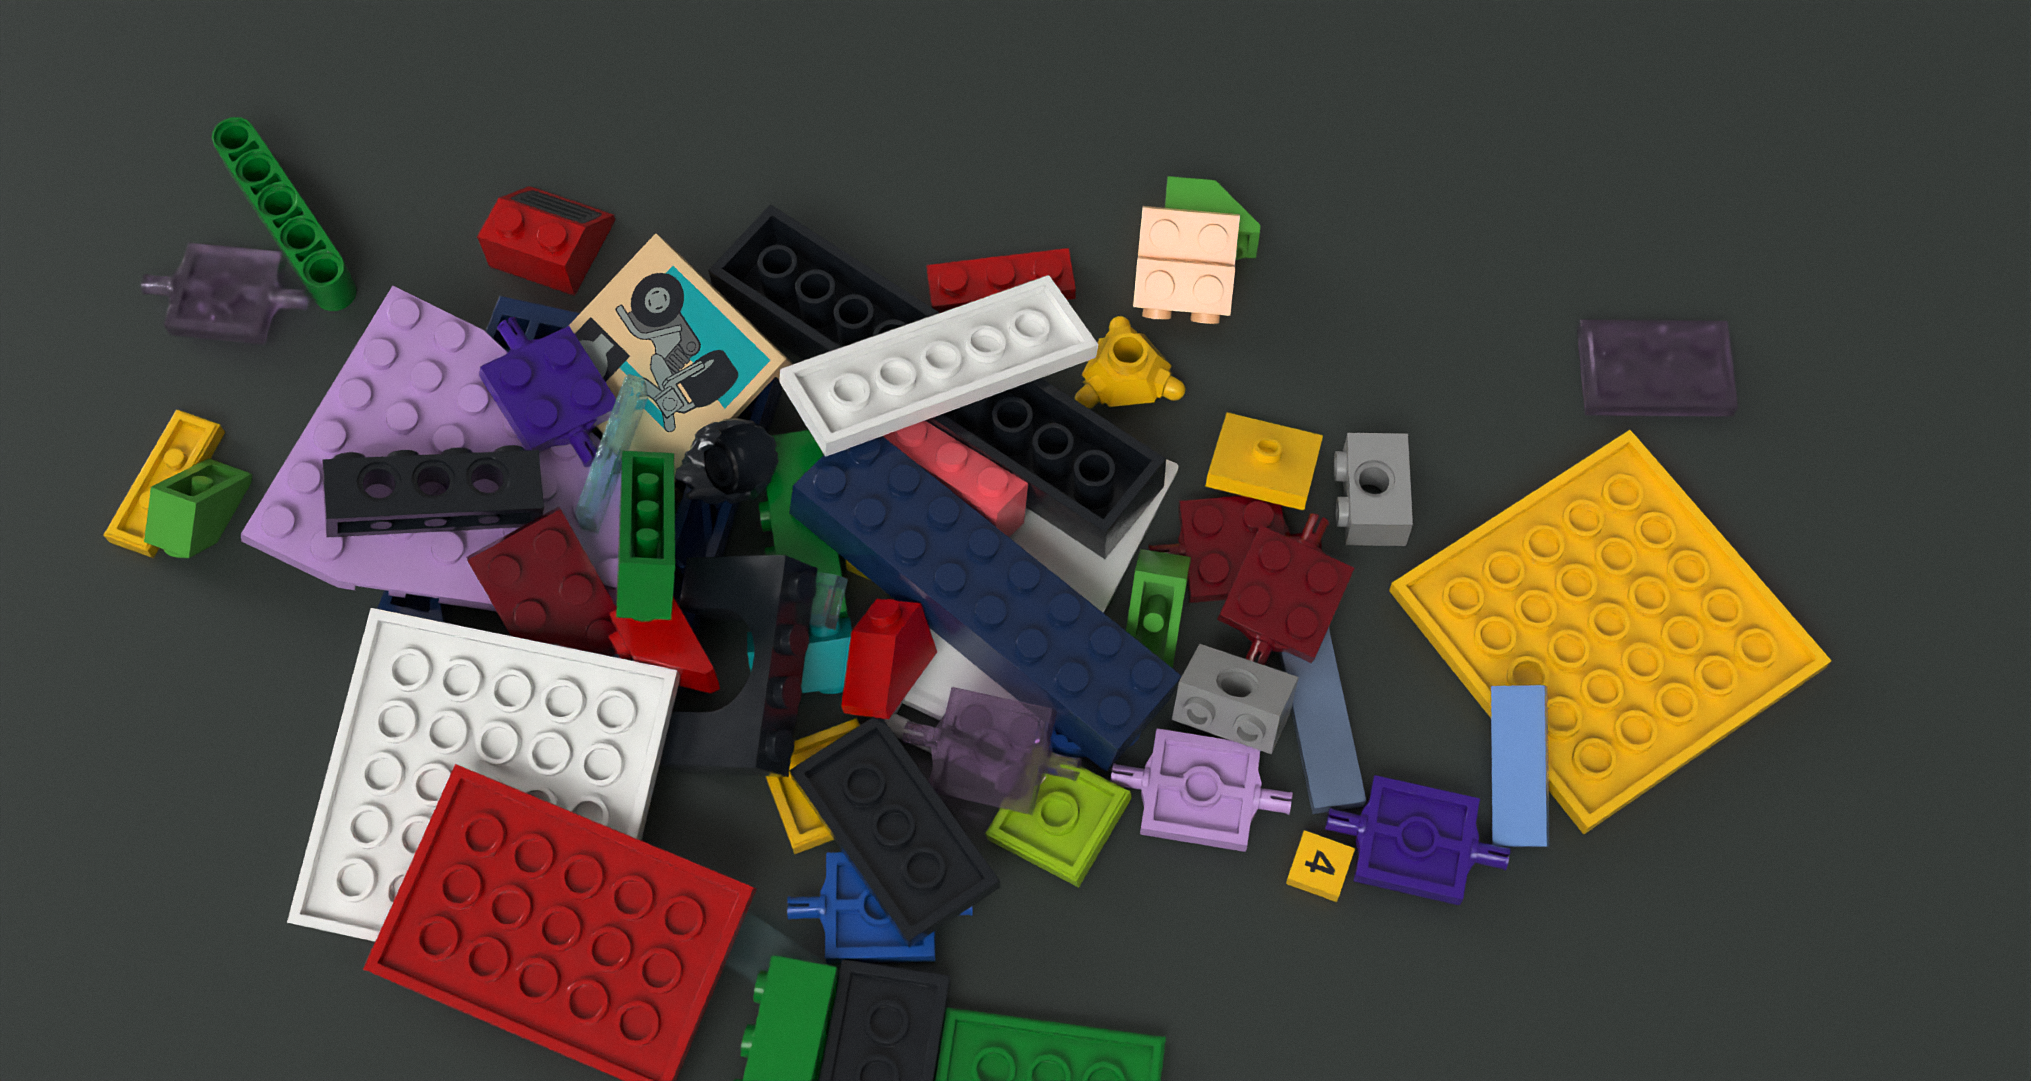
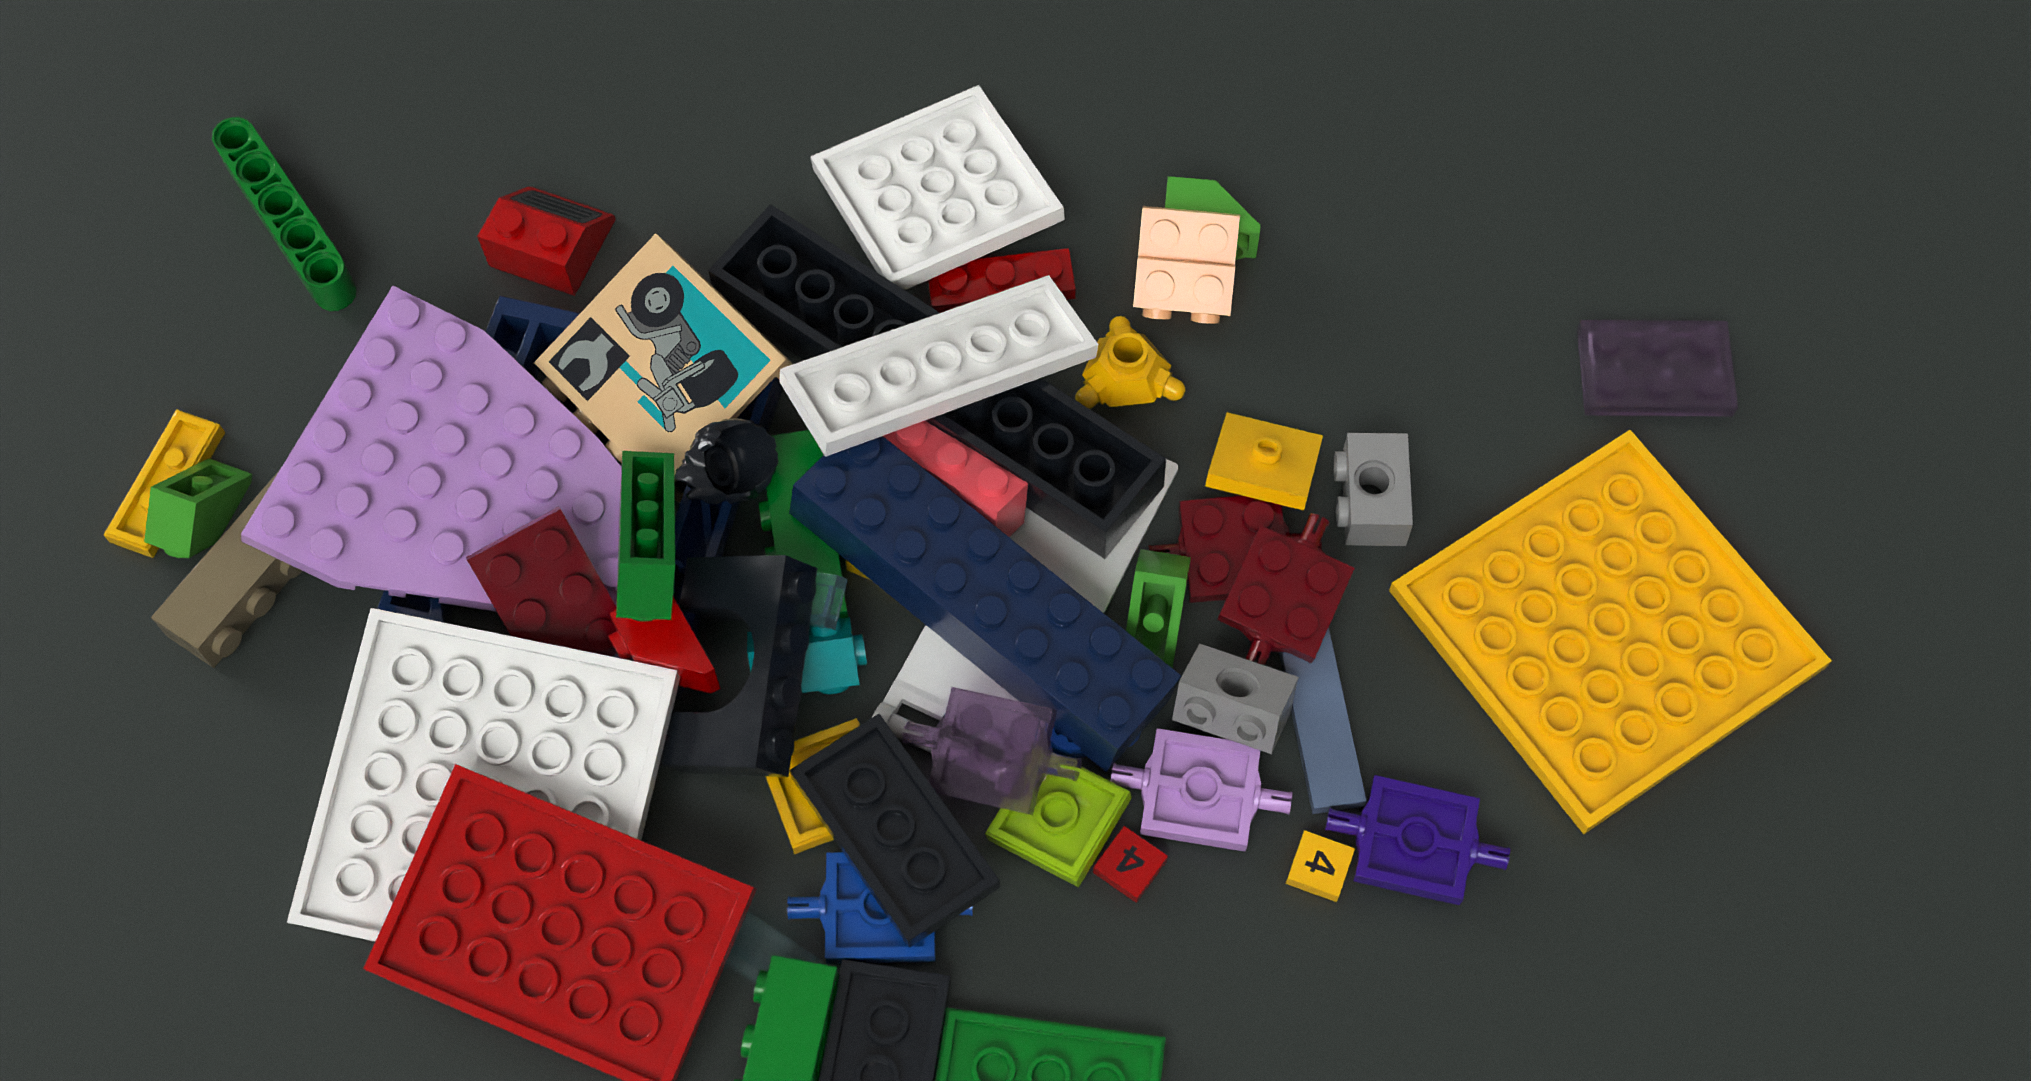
clear purple plate [141,243,309,345] -> none
black brick [323,445,544,538] -> none
dark purple plate [479,317,621,468] -> none
clear light blue tile [575,374,649,534] -> none
red slope [841,599,937,719] -> none
medium blue tile [1491,685,1549,847] -> none
none -> dark tan brick [151,470,302,668]
none -> white plate [810,85,1065,290]
none -> red tile [1093,826,1168,903]

